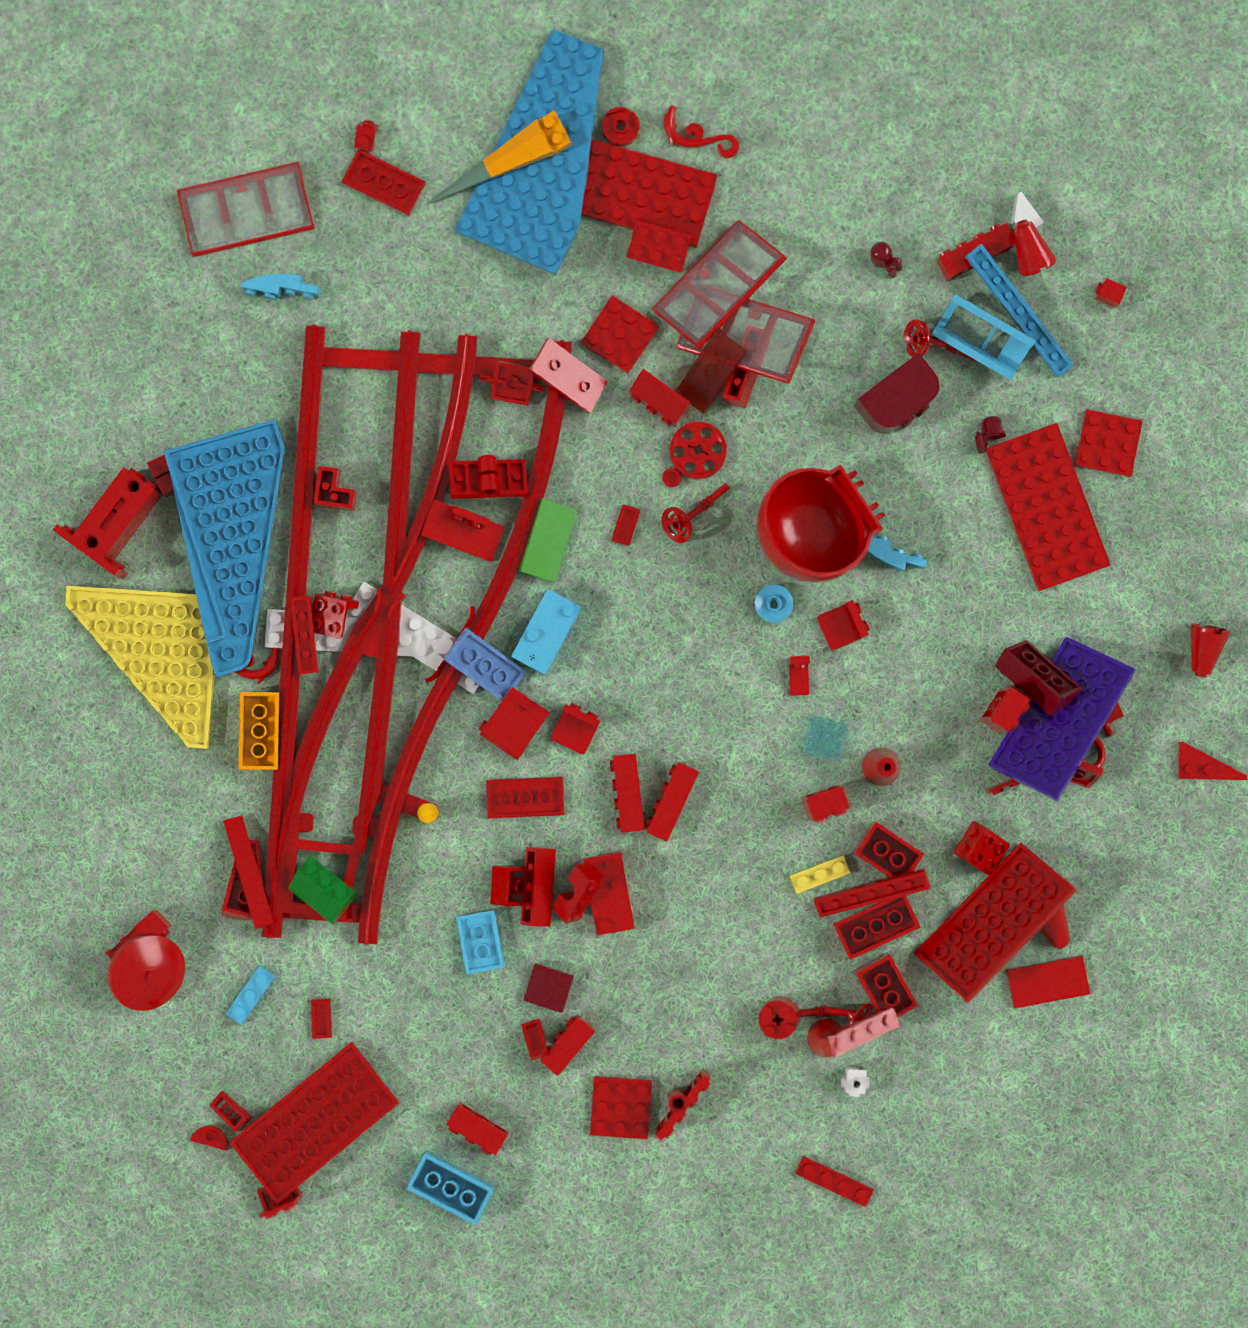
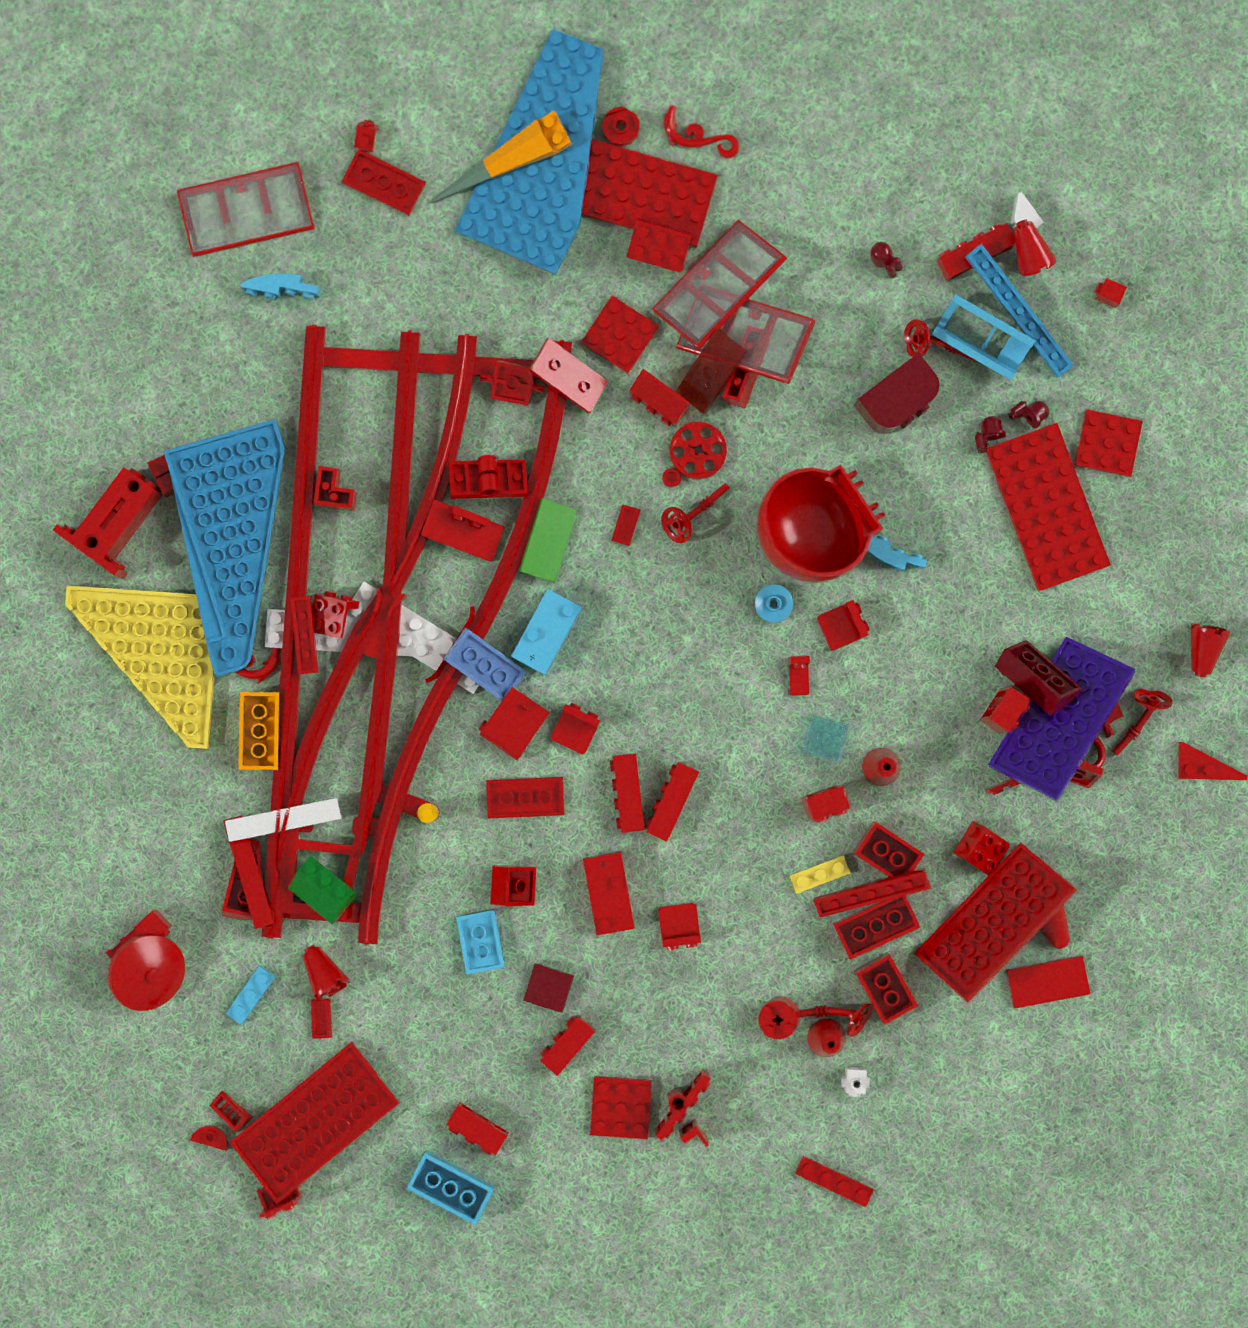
red brick [520,847,556,926] -> none
red tile [521,1018,550,1061] -> none
red arch [552,862,603,923] -> none
brick [818,1007,900,1057] -> none
none -> white sticker [225,798,341,842]
none -> red cone [302,945,350,1001]
none -> red bracket [658,903,702,950]
none -> red panel [679,1120,709,1148]
none -> dark red piece [1008,401,1050,429]
none -> red dish [1112,688,1173,756]

